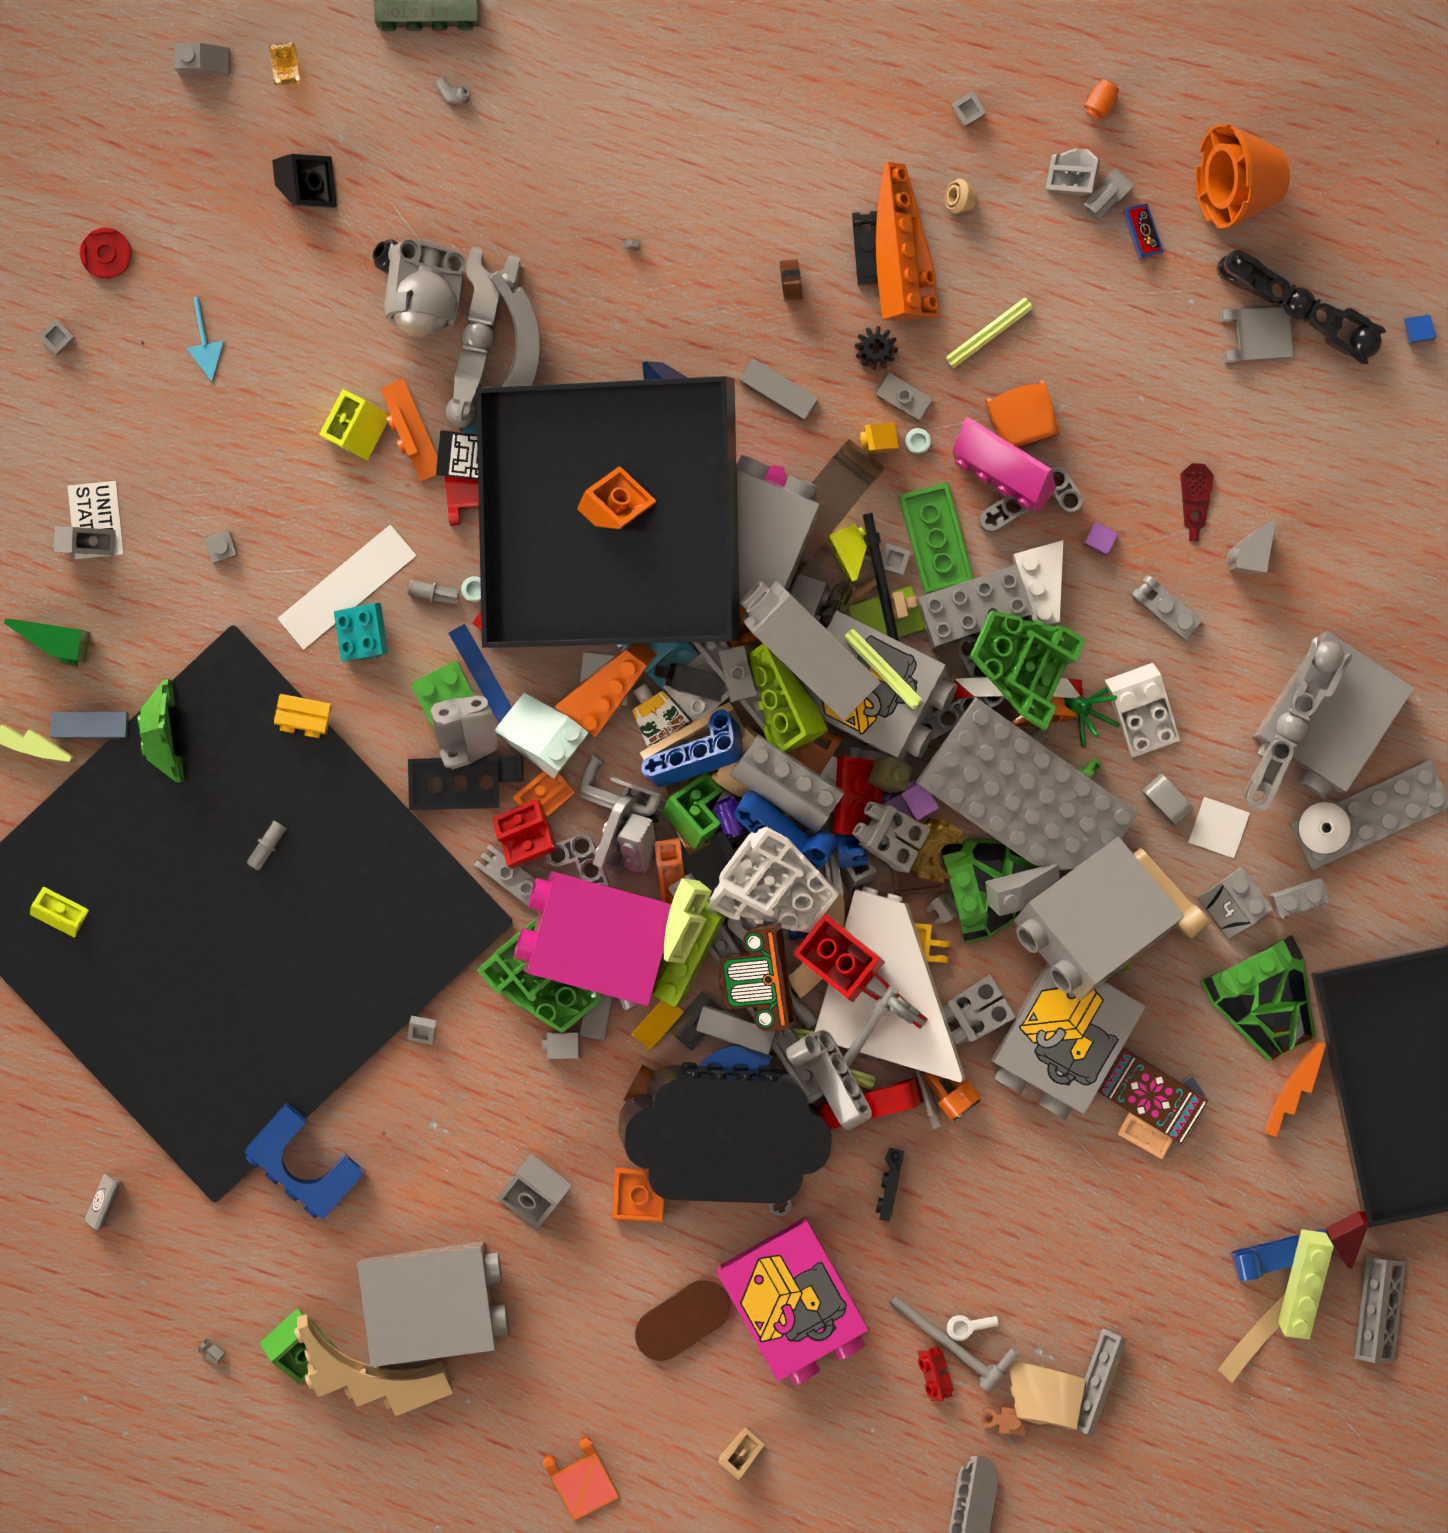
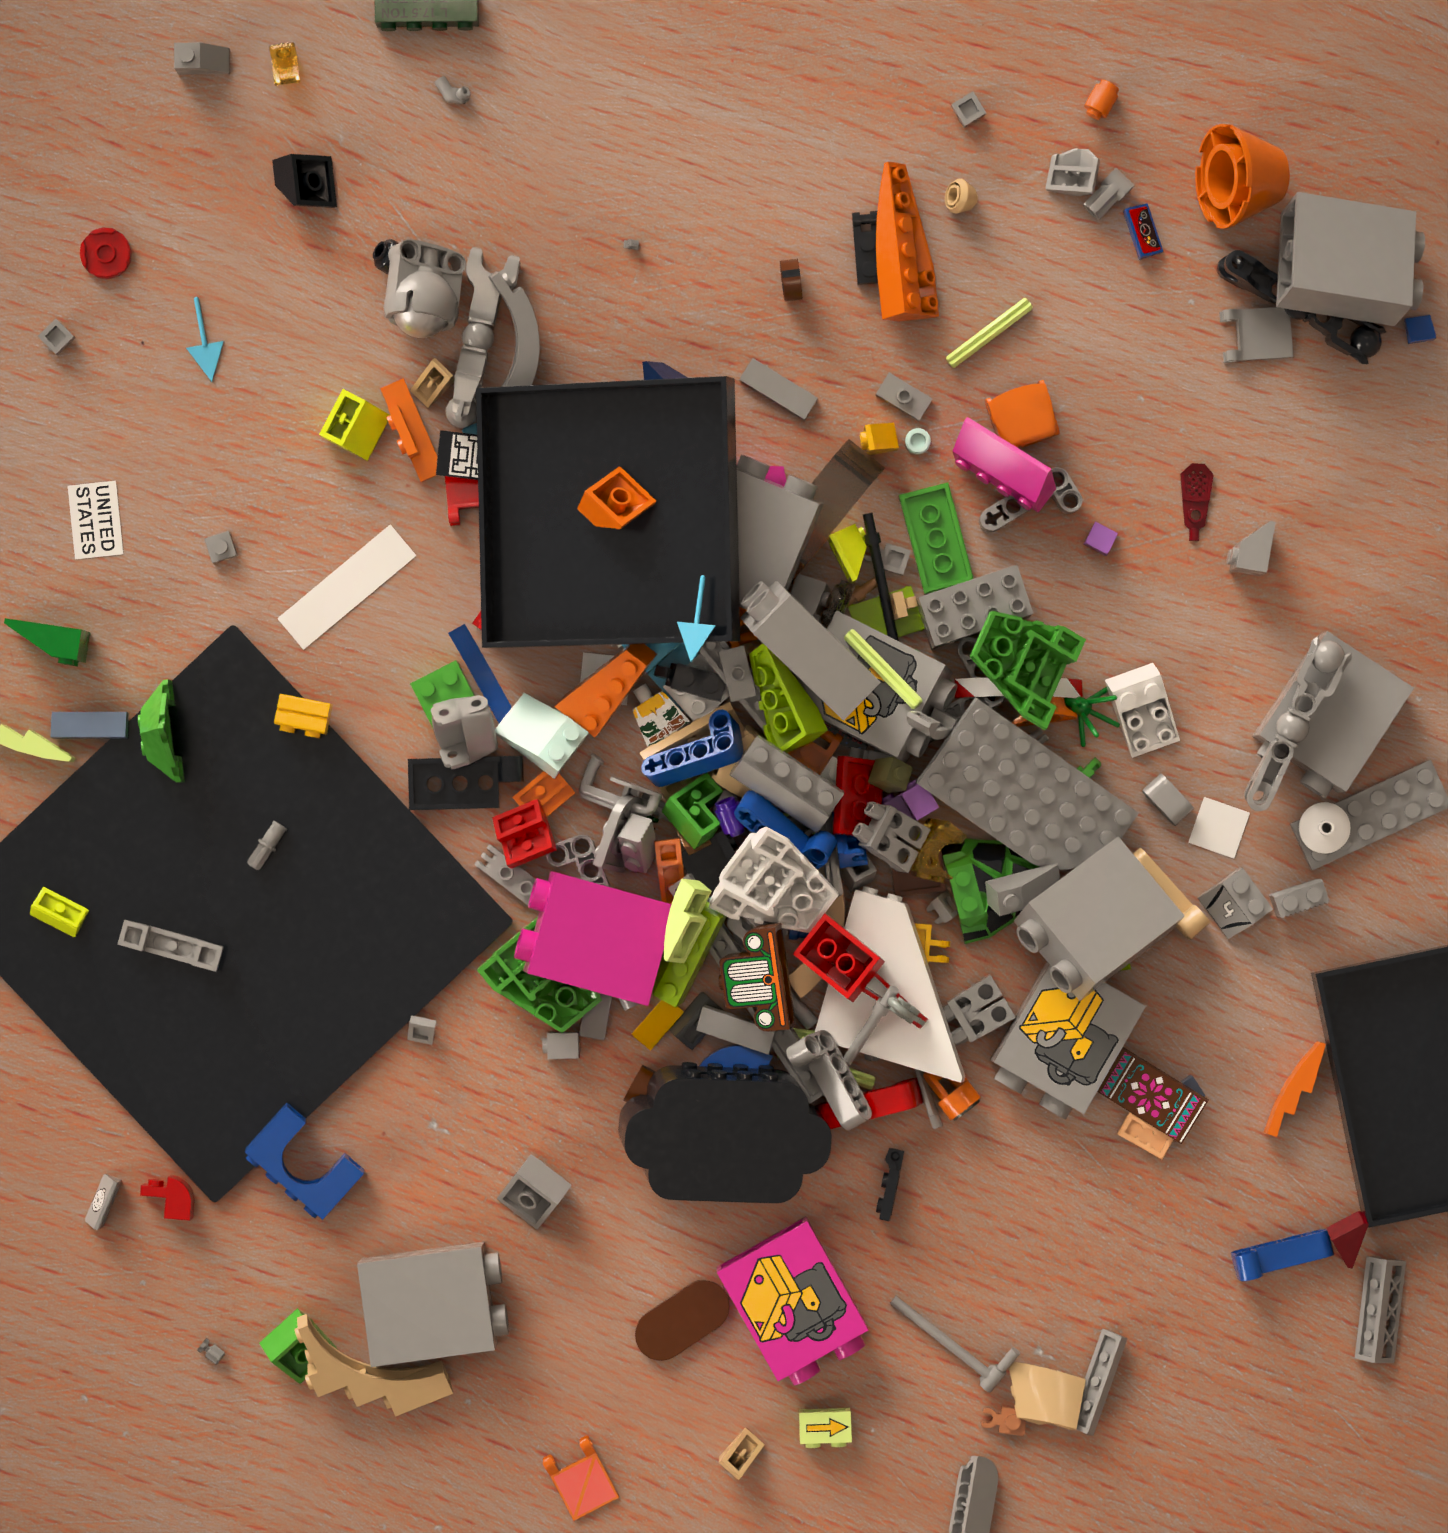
light grey slope [54,526,115,555] -> none
teal plate [334,603,388,662] -> none
light grey axle [407,580,460,605] -> none
light aqua tile [461,576,481,602] -> none
orange plate [612,1167,665,1222] -> none
light grey bush [768,1200,792,1217] -> none
black gear [854,326,898,370] -> none
red hinge [917,1346,954,1402] -> none
white plate [947,1315,998,1341] -> none
white wedge [1011,540,1063,625] -> none
light grey plate [1131,575,1202,640] -> none
wedge [1200,935,1315,1061] -> none
tan sticker [1218,1294,1285,1383] -> none
yellowish green brick [1278,1230,1334,1340] -> none
none -> light grey slope [117,920,224,972]
none -> red brick [140,1175,195,1221]
none -> tan slope [410,358,455,408]
none -> medium azure piece [677,575,715,662]
none -> yellowish green brick [799,1407,852,1448]
none -> light grey slope [907,708,961,740]
none -> light grey brick [1276,192,1425,326]

